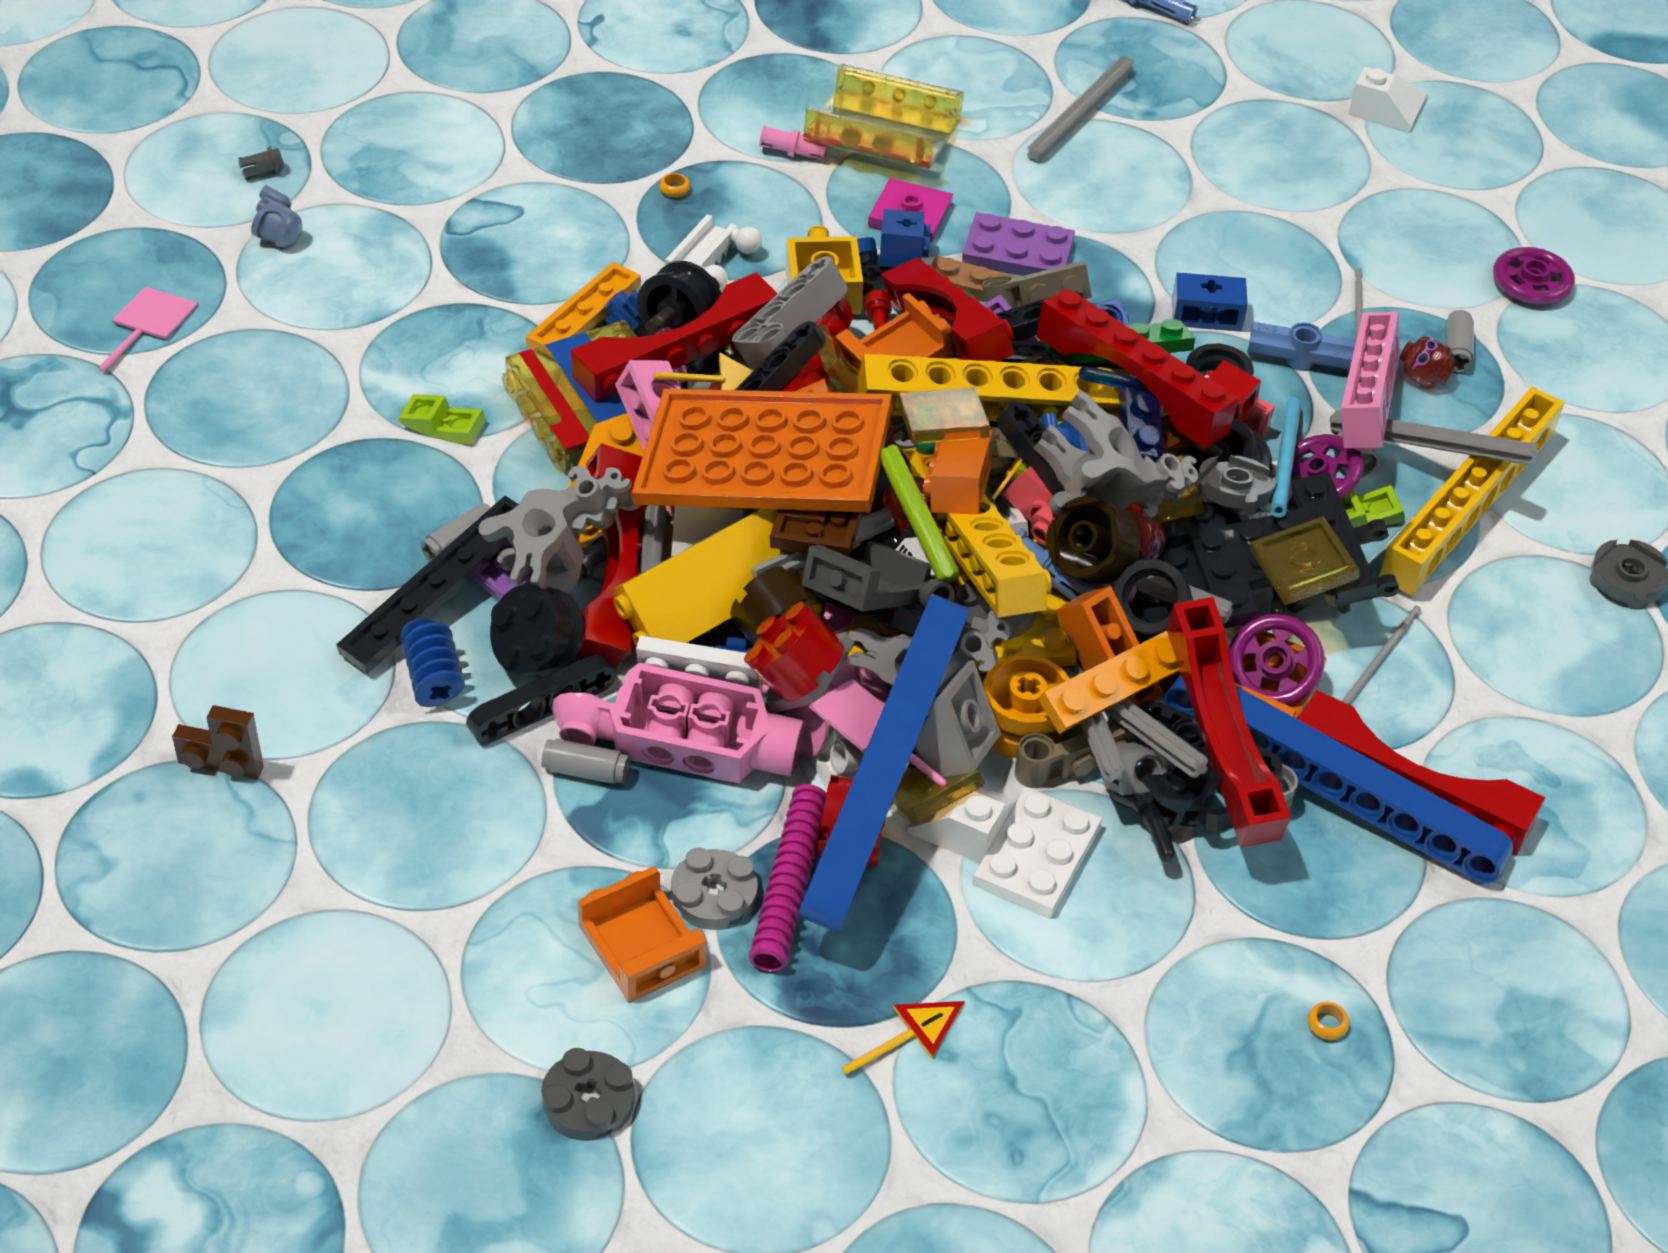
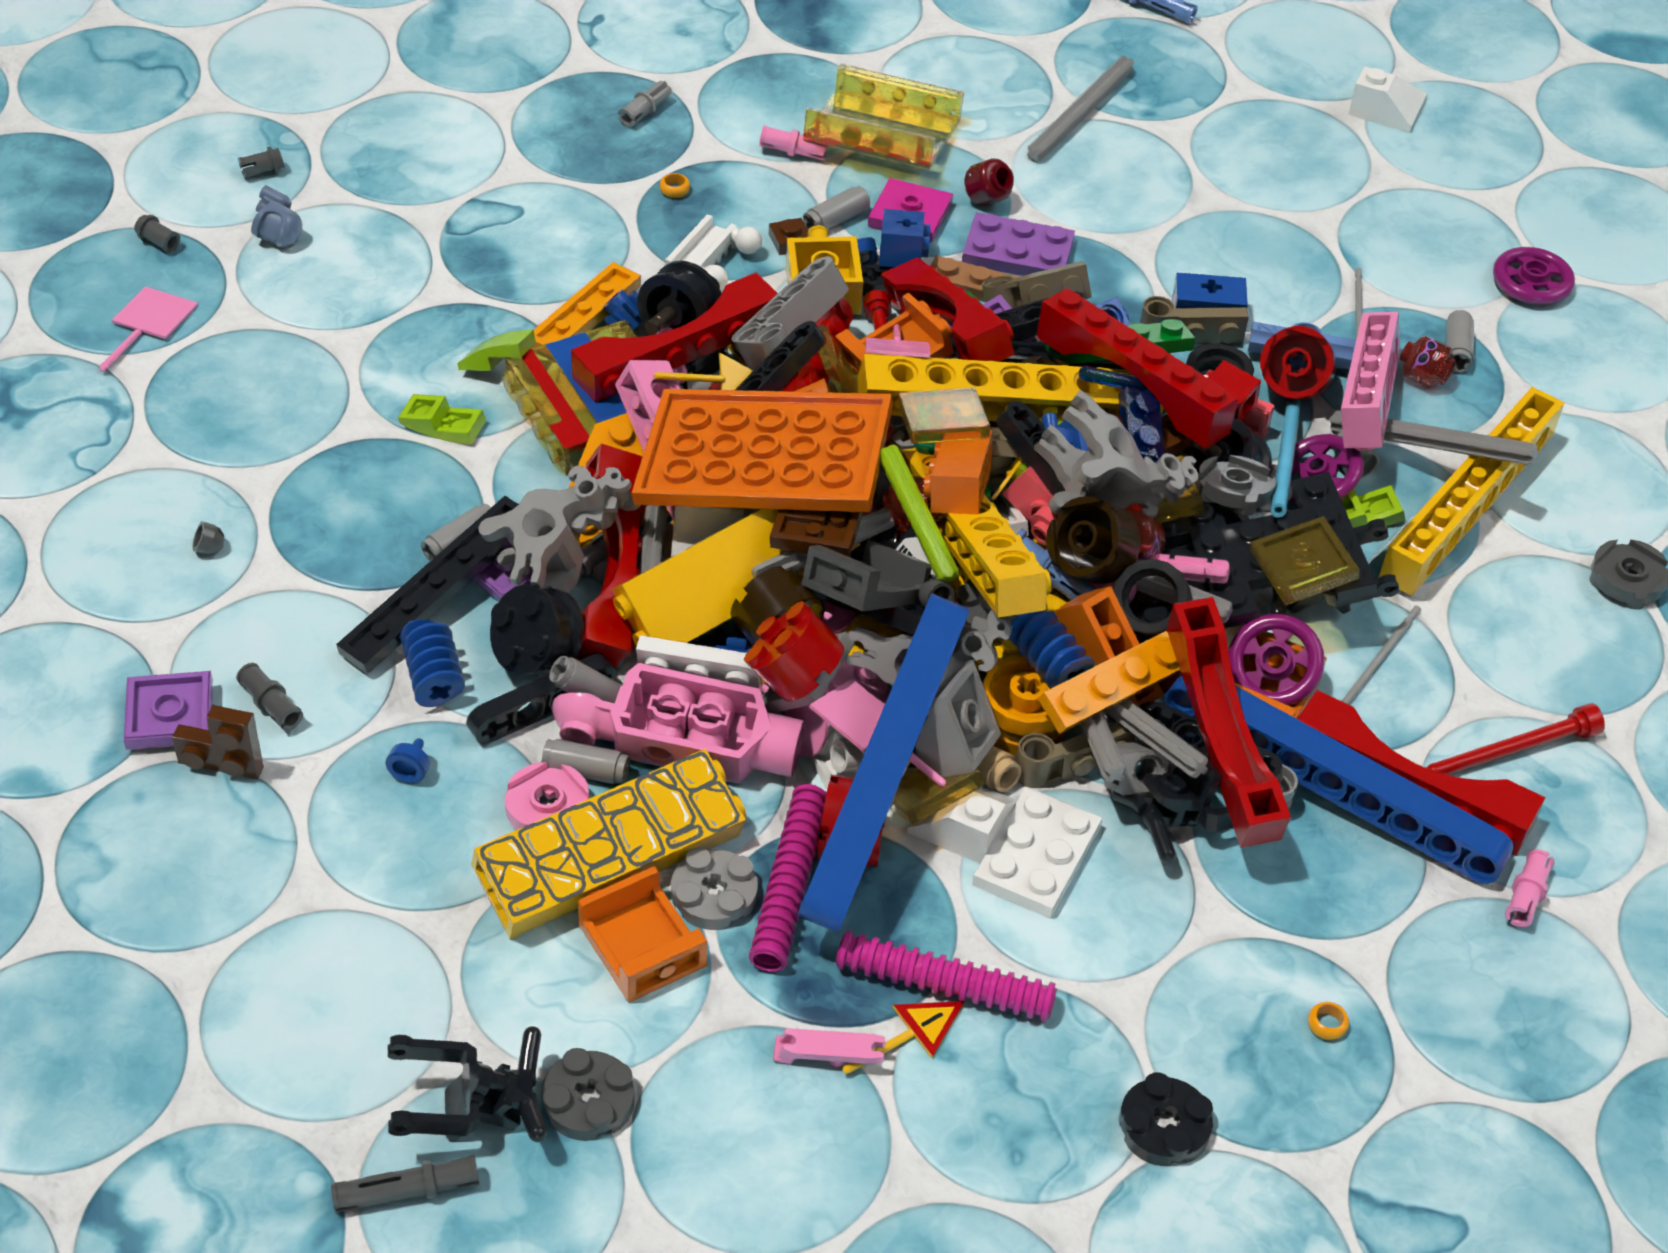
none -> medium lavender plate [124,671,213,750]
none -> dark grey pin [134,215,180,253]
none -> dark grey hinge [192,521,225,555]
none -> dark grey pin [236,662,303,730]
none -> dark grey pin [331,1155,480,1213]
none -> blue tile [385,738,430,784]
none -> black piece [387,1026,547,1142]
none -> lime slope [457,330,536,371]
none -> yellow brick [471,748,746,939]
none -> bright pink plate [505,762,589,830]
none -> light grey piece [549,656,623,703]
none -> light grey axle [618,81,672,128]
none -> reddish brown plate [768,218,808,255]
none -> bright pink piece [773,1028,886,1067]
none -> light grey piece [803,186,870,230]
none -> dark pink piece [836,930,1057,1022]
none -> bright pink piece [865,324,931,358]
none -> dark red head [964,158,1014,206]
none -> tan cone [975,746,1022,792]
none -> blue piece [1009,604,1095,689]
none -> black plate [1119,1072,1213,1166]
none -> dark tan plate [1140,296,1249,344]
none -> bright pink axle [1152,553,1230,584]
none -> red brick [1260,326,1336,401]
none -> red piece [1426,703,1605,775]
none -> bright pink pin [1505,849,1554,928]

